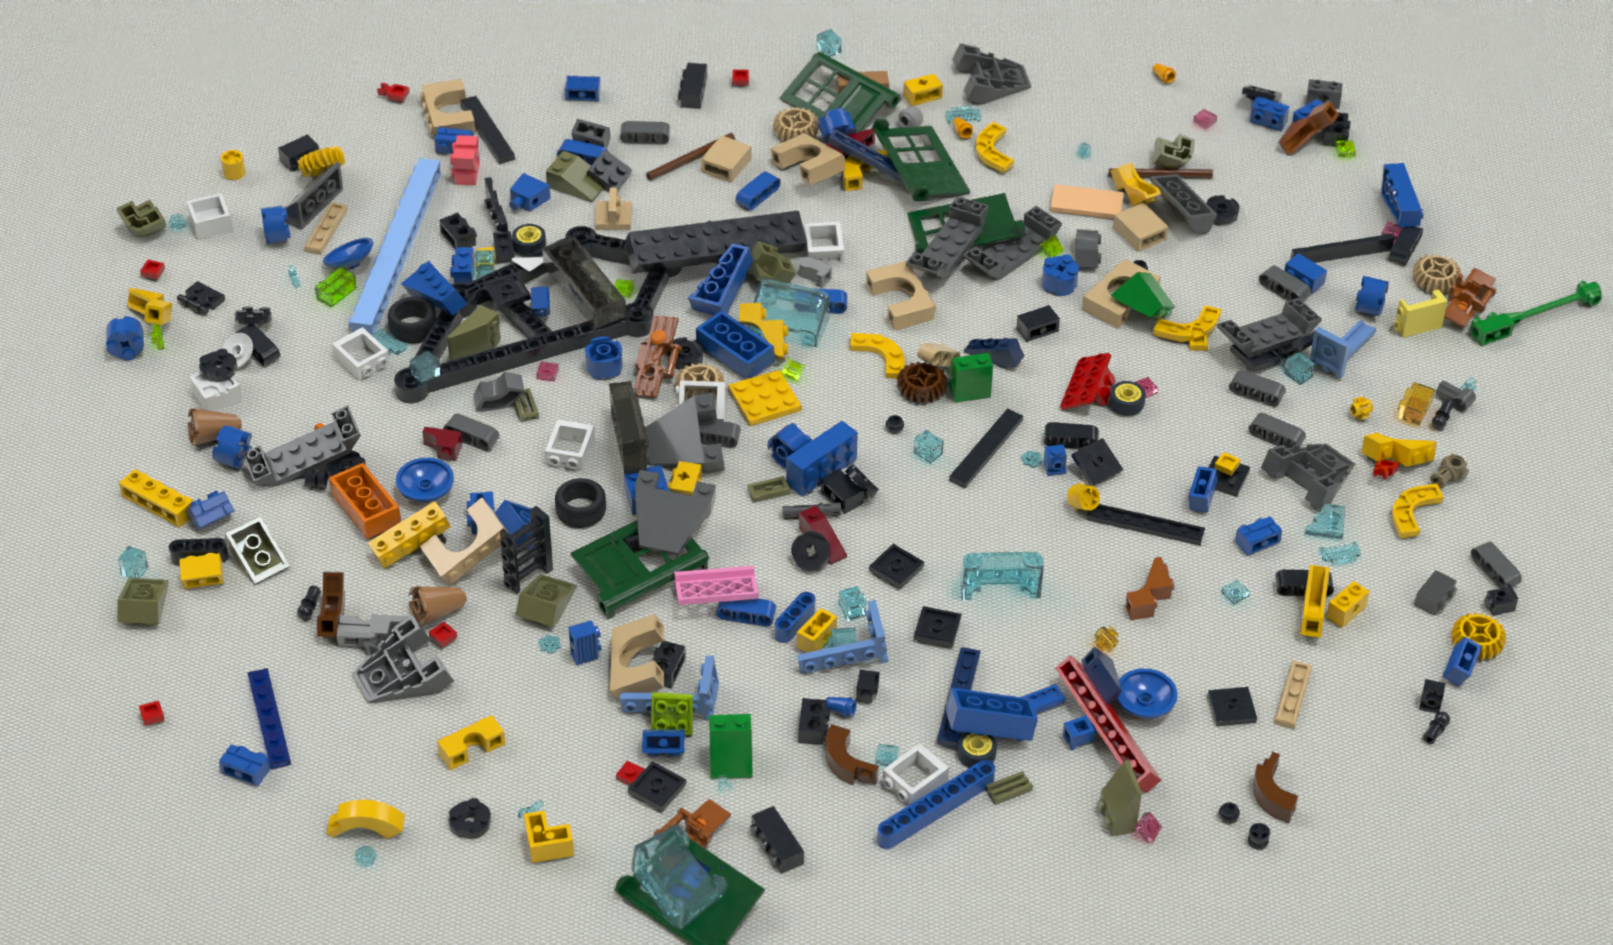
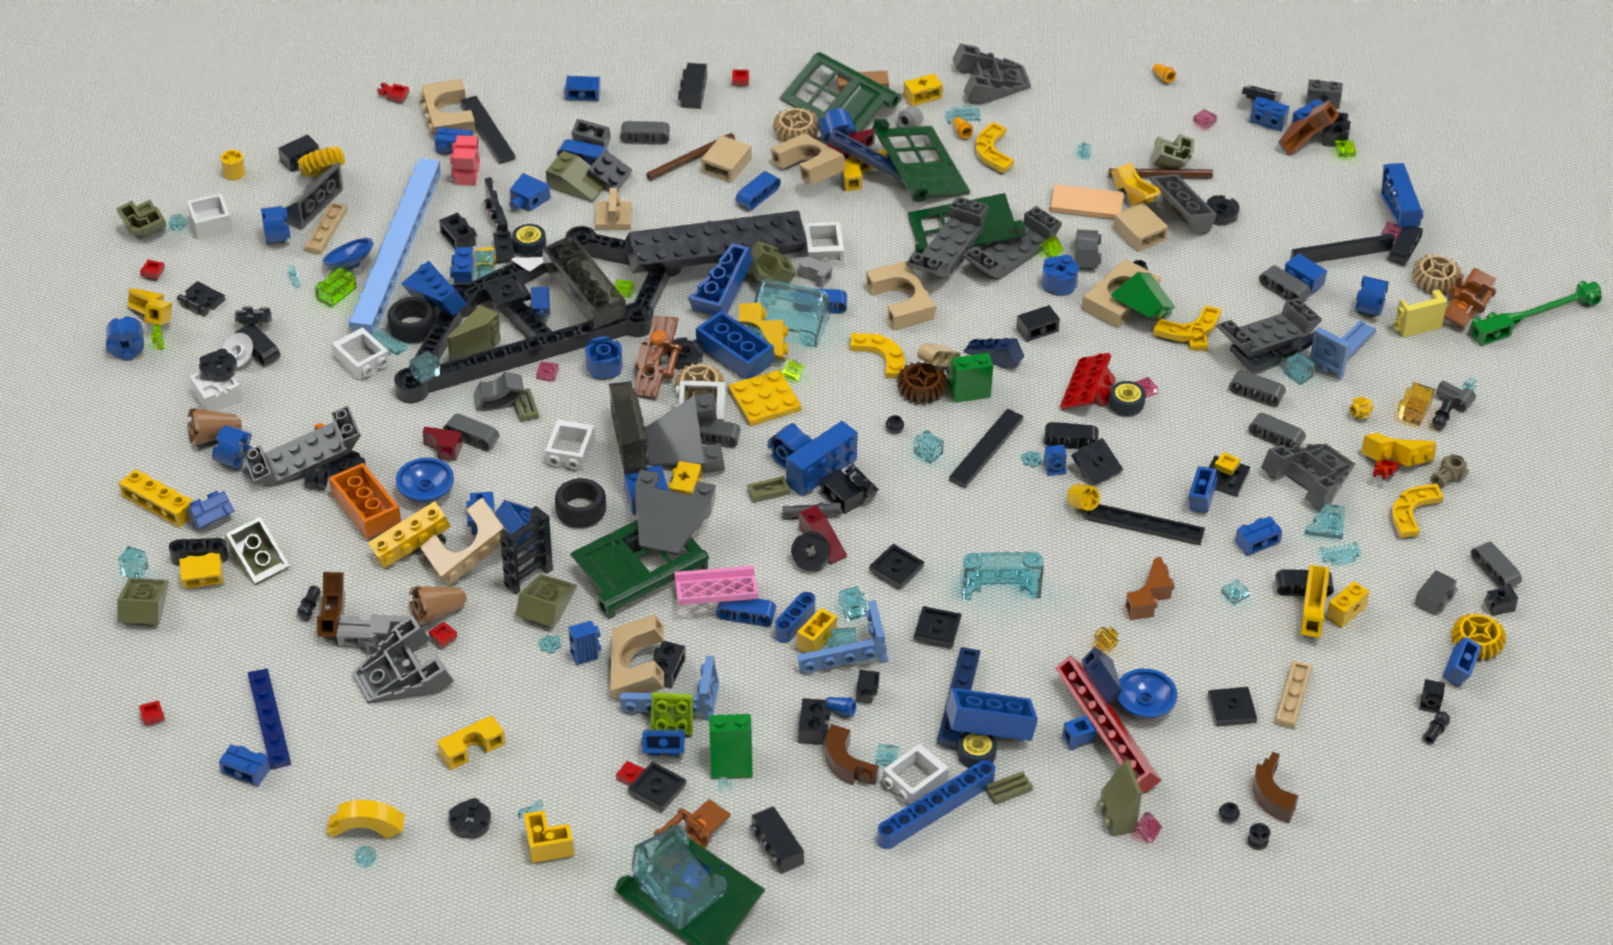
clear light blue brick [817,29,842,57] -> none
blue plate [1022,684,1066,713] -> none

